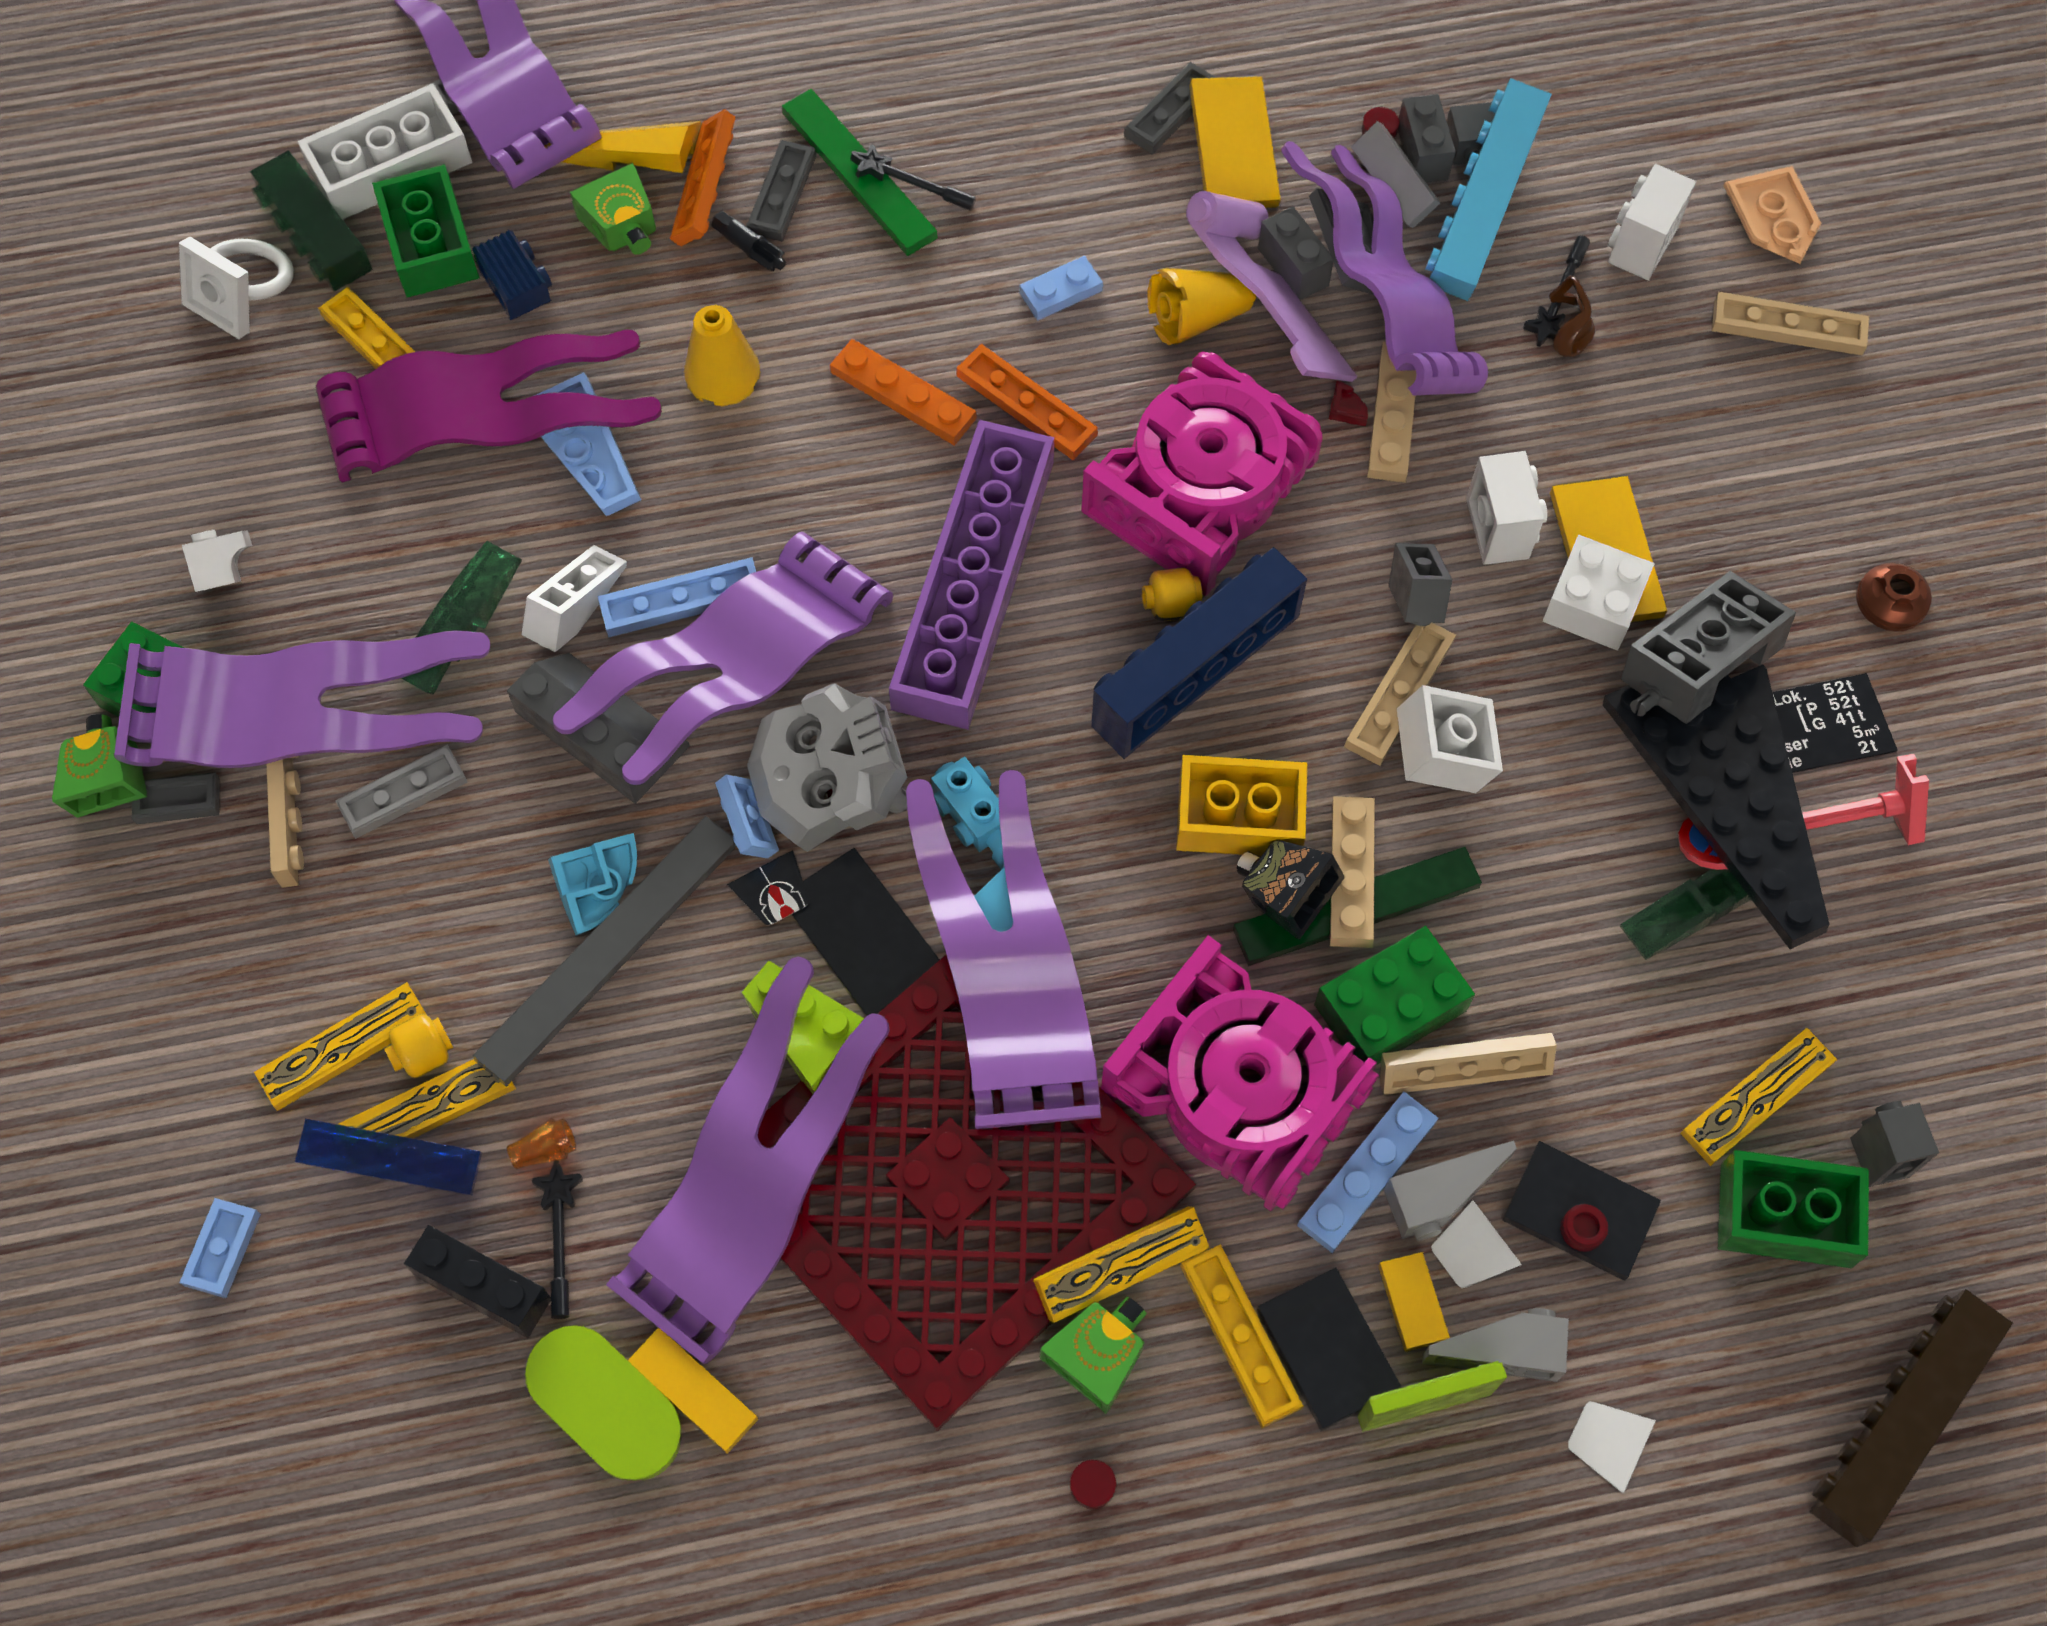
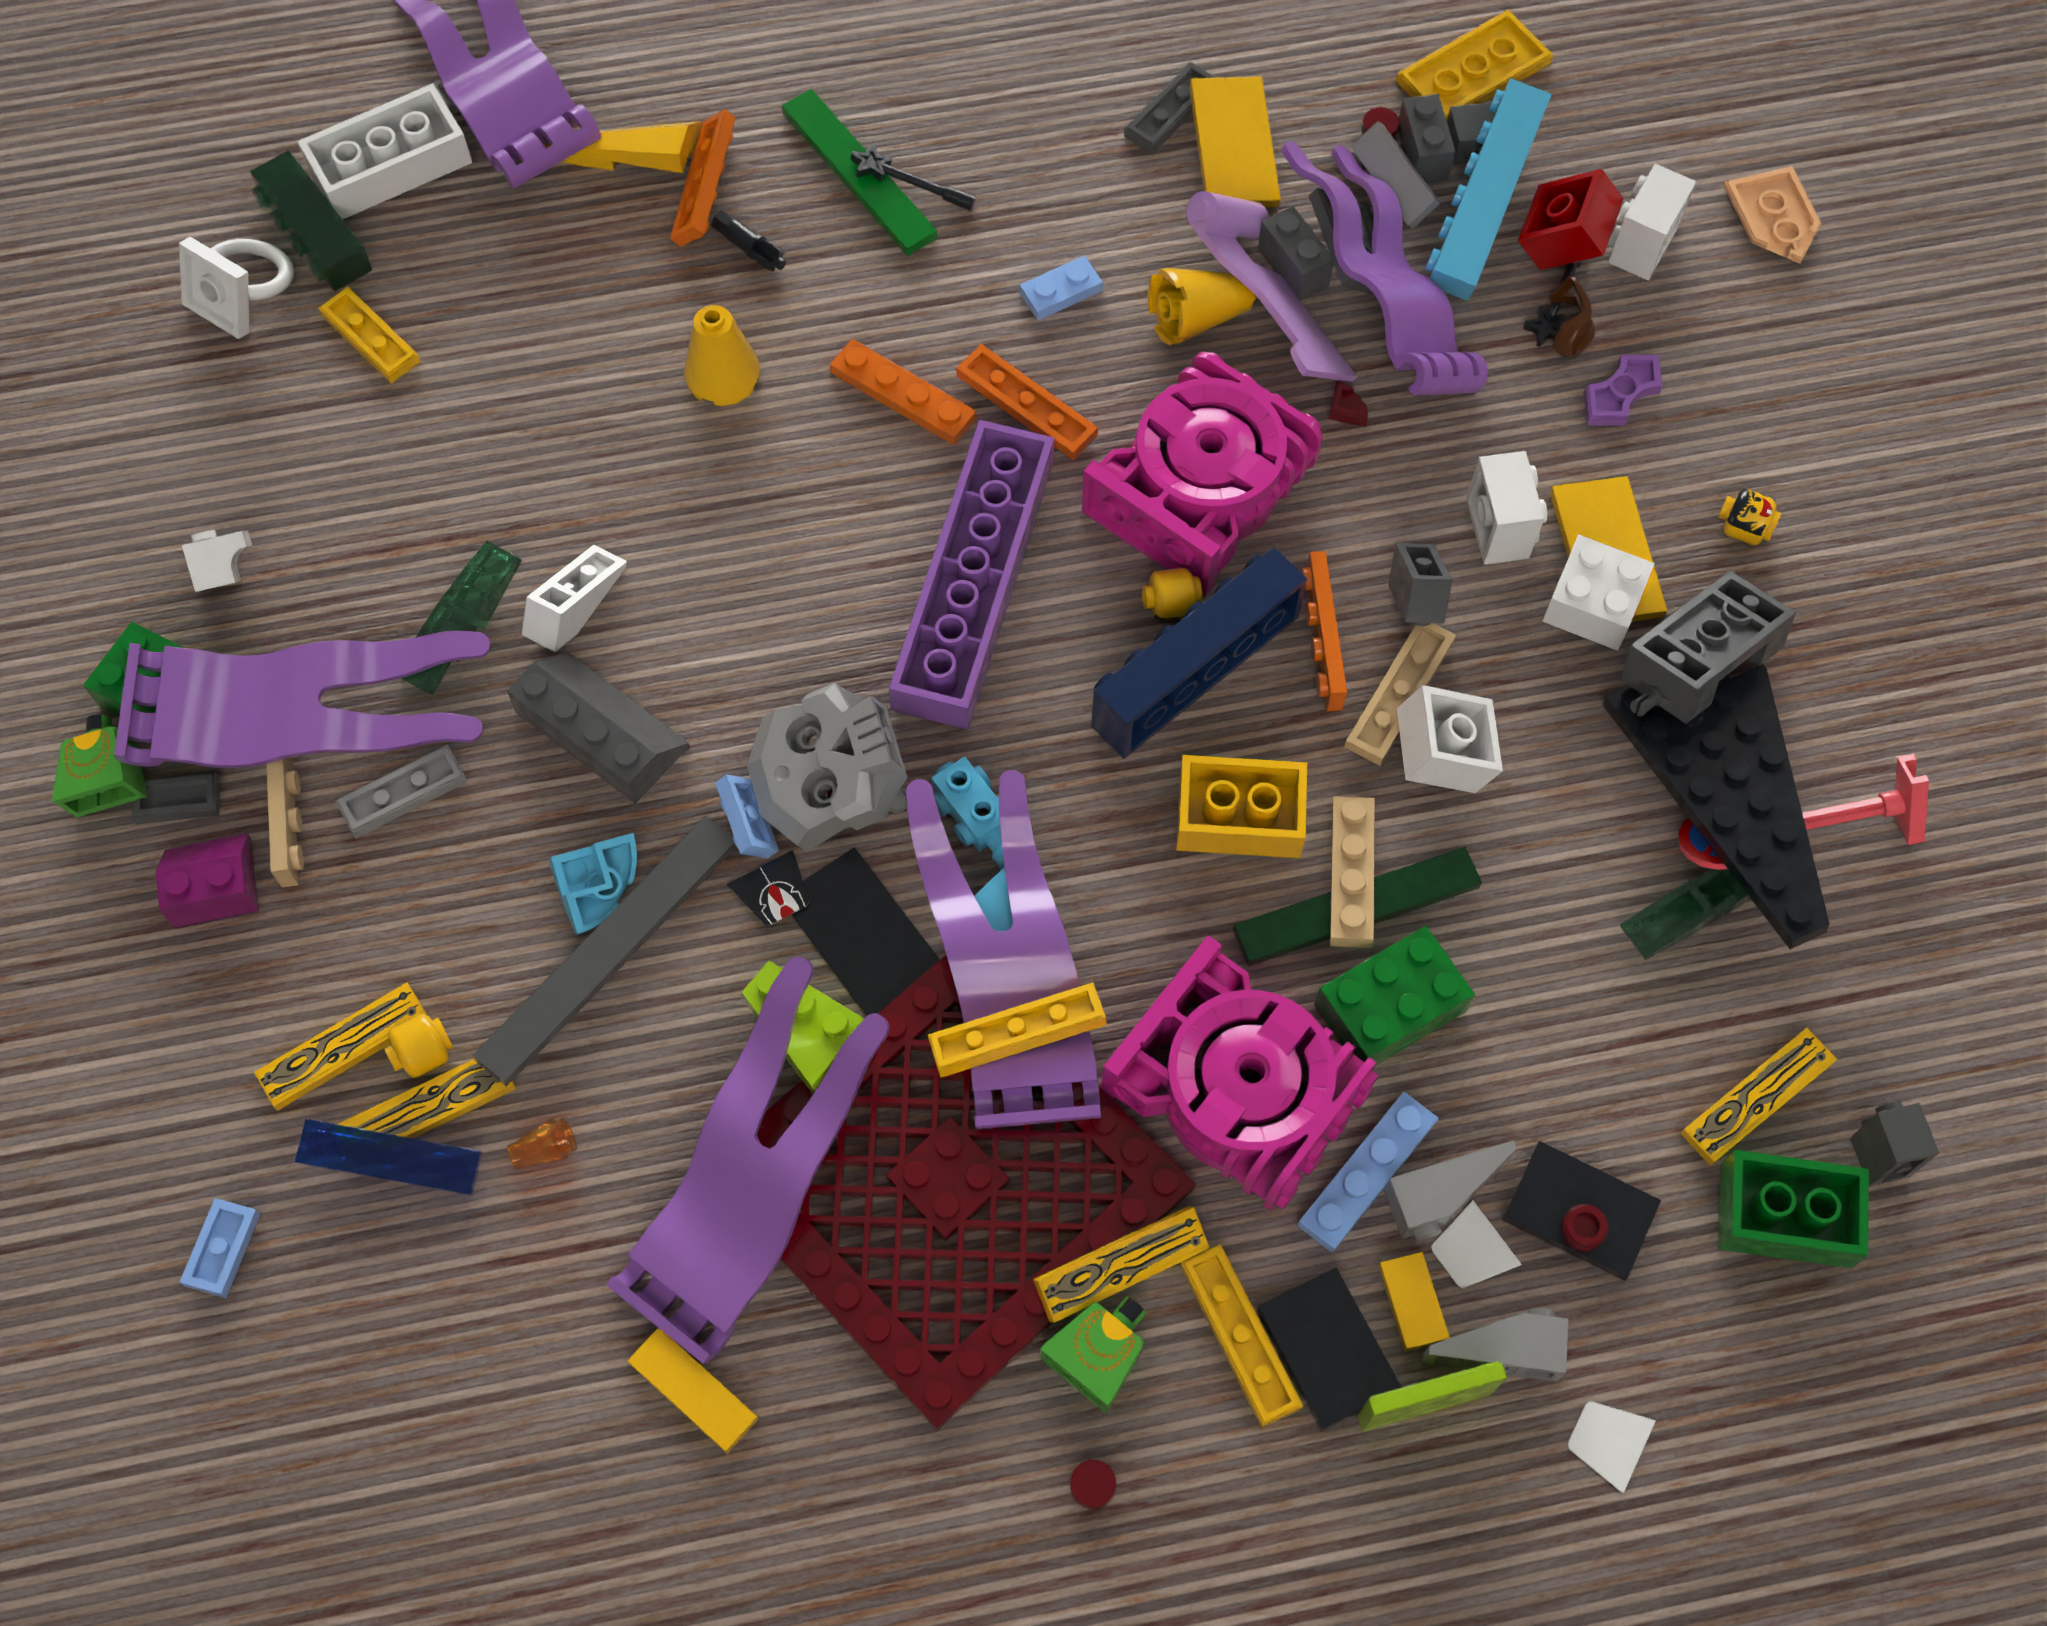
magenta flag [315,329,662,483] -> none
green brick [372,164,480,298] -> none
black brick [404,1225,551,1338] -> none
dark blue brick [472,230,552,320] -> none
lime tile [525,1326,681,1481] -> none
black piece [532,1160,583,1319] -> none
light blue wing [534,372,641,517] -> none
medium lavender flag [553,532,893,785] -> none
bright green torso [570,163,656,254] -> none
light blue plate [597,557,756,638] -> none
dark grey tile [746,140,816,242] -> none
torso [1237,840,1345,940] -> none
tan plate [1367,342,1416,483] -> none
tan plate [1380,1033,1557,1095] -> none
tan plate [1712,292,1869,356] -> none
black sticker [1772,673,1898,773] -> none
dark brown brick [1809,1289,2013,1547] -> none
copper piece [1856,563,1932,632] -> none
none -> magenta slope [156,833,259,928]
none -> yellow tile [928,982,1107,1078]
none -> orange plate [1301,551,1347,712]
none -> yellow tile [1396,10,1553,121]
none -> red brick [1518,168,1624,270]
none -> medium lavender tile [1584,354,1662,426]
none -> yellow head [1718,489,1781,546]

